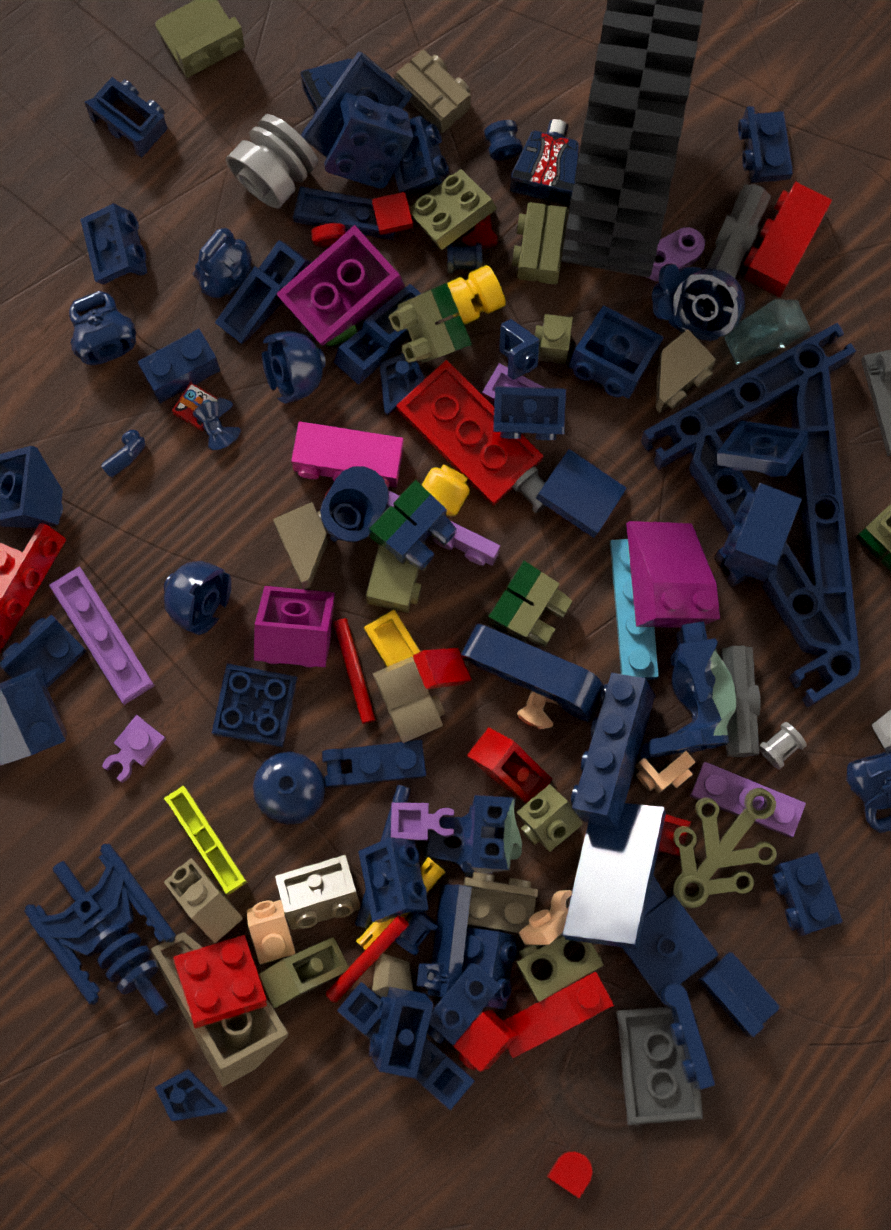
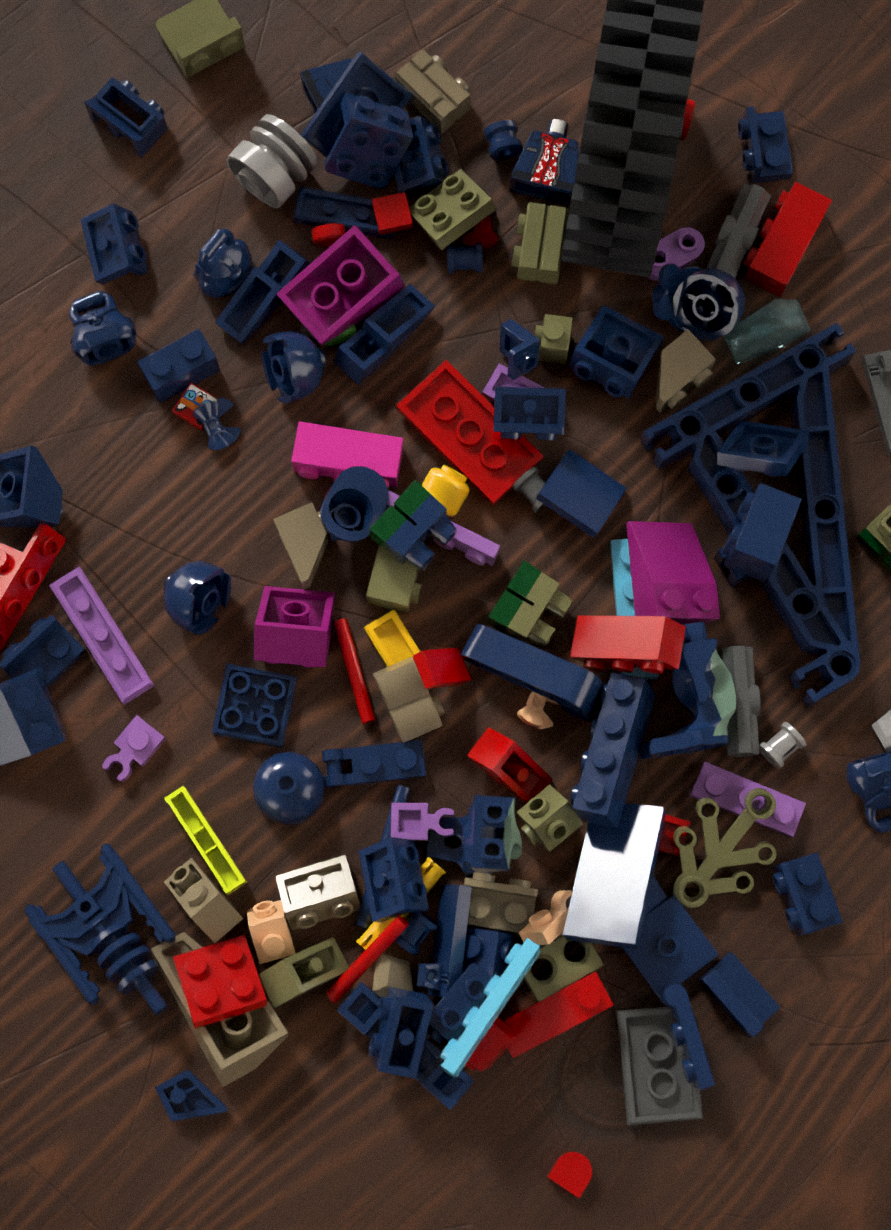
dark blue arm [101,430,145,477] -> none
dark blue piece [380,353,425,415] -> none
olive hips [389,283,472,363] -> none
yellow wheel [447,265,506,325] -> none
light nougat bracket [635,751,696,794] -> none
none -> medium azure plate [440,938,540,1079]
none -> brick [570,616,686,674]
none -> red tile [680,99,696,140]

